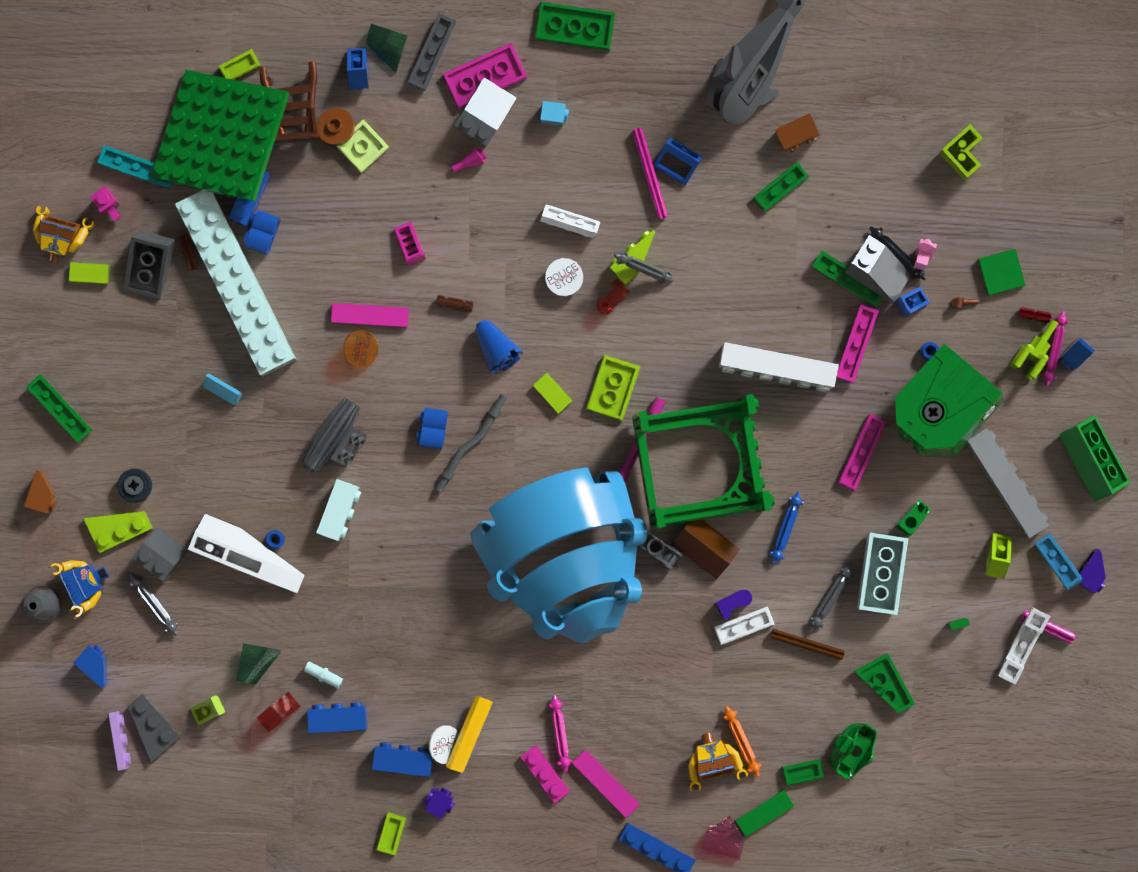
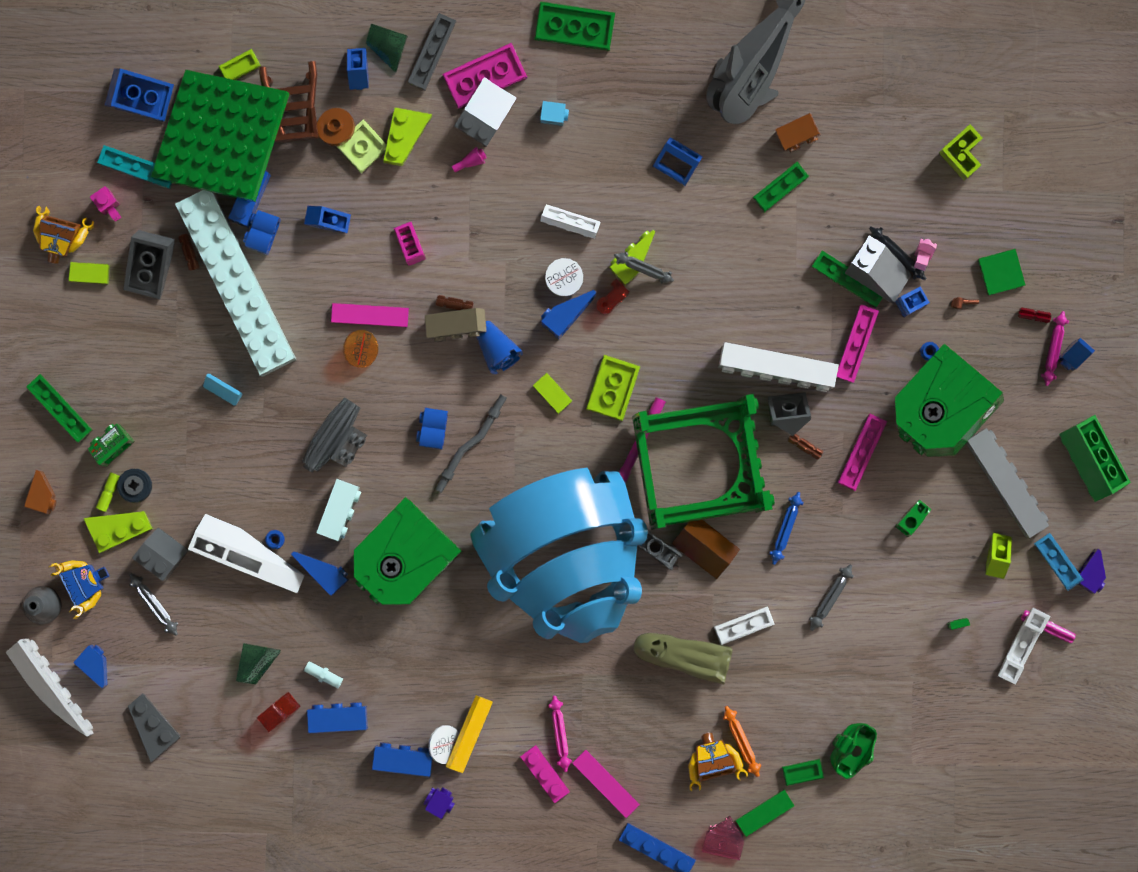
lavender plate [108,711,131,771] -> none
lime slope [190,695,225,726] -> none
lime tile [377,812,406,855] -> none
dark pink axle [632,128,668,220] -> none
dark purple leg [715,590,752,620] -> none
reddish brown axle [770,629,845,660] -> none
green wing [854,653,915,713] -> none
light aqua brick [857,533,908,615] -> none
lime plant [1009,320,1058,381] -> none
none -> white wedge [6,638,93,737]
none -> green slope [88,424,135,467]
none -> lime piece [96,472,120,512]
none -> blue slope [105,68,174,121]
none -> blue slope [291,552,349,596]
none -> blue slope [304,206,351,233]
none -> green piece [354,497,462,605]
none -> lime wing [383,108,432,166]
none -> dark tan brick [425,308,487,342]
none -> blue slope [541,290,597,339]
none -> olive piece [634,633,733,685]
none -> dark grey slope [768,392,811,436]
none -> copper axle [788,434,823,460]

